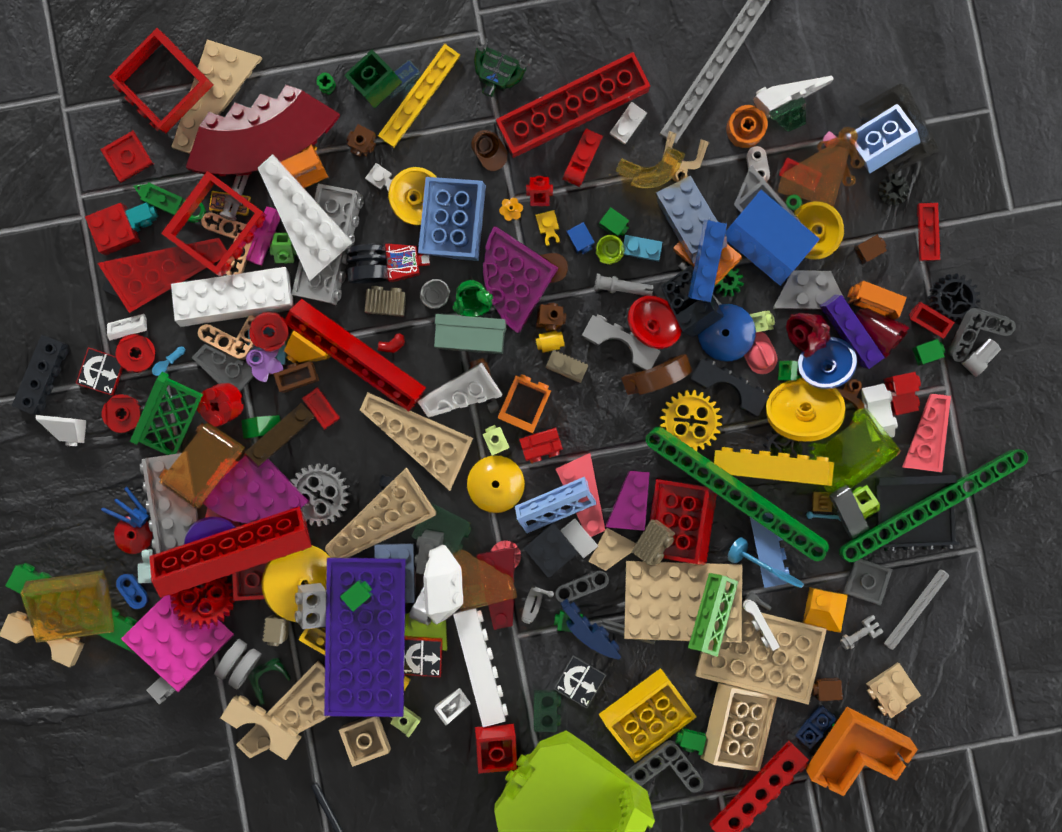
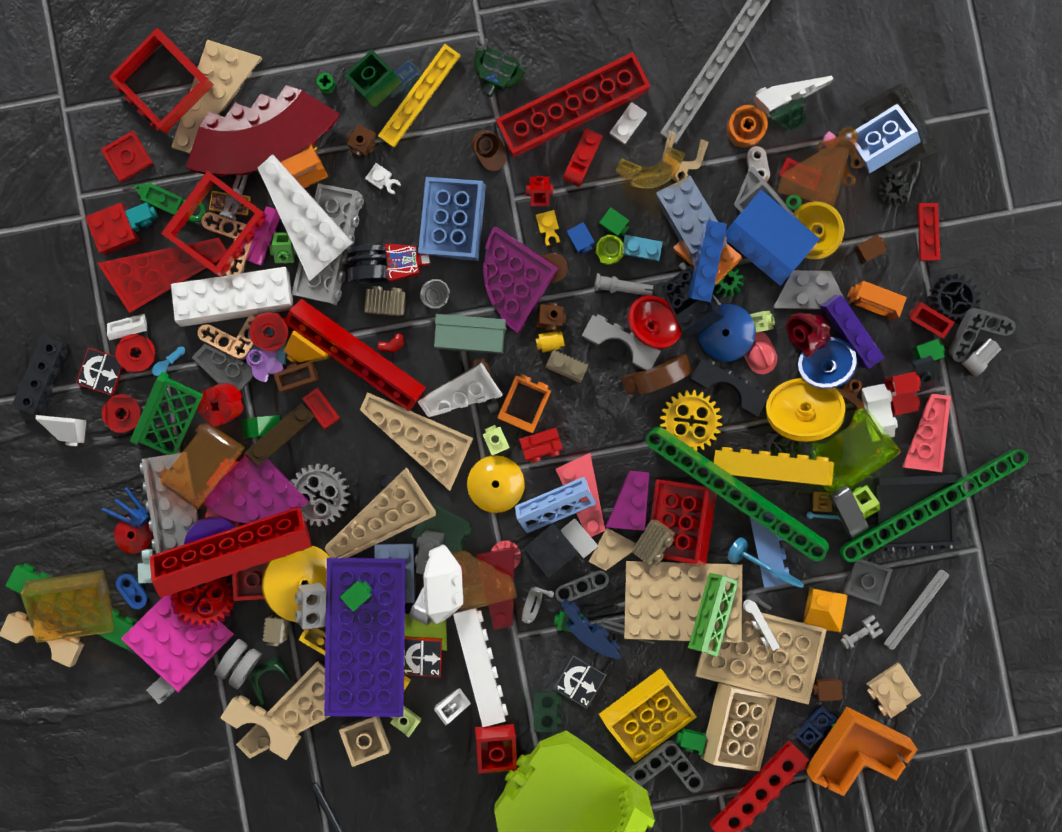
yellow dish [388,167,437,225] -> none
green helmet [453,280,493,317] -> none
light orange plant [499,198,523,221] -> none
green tile [778,361,800,381] -> none
dark red cone [856,308,910,358] -> none
none -> black plate [912,355,936,393]

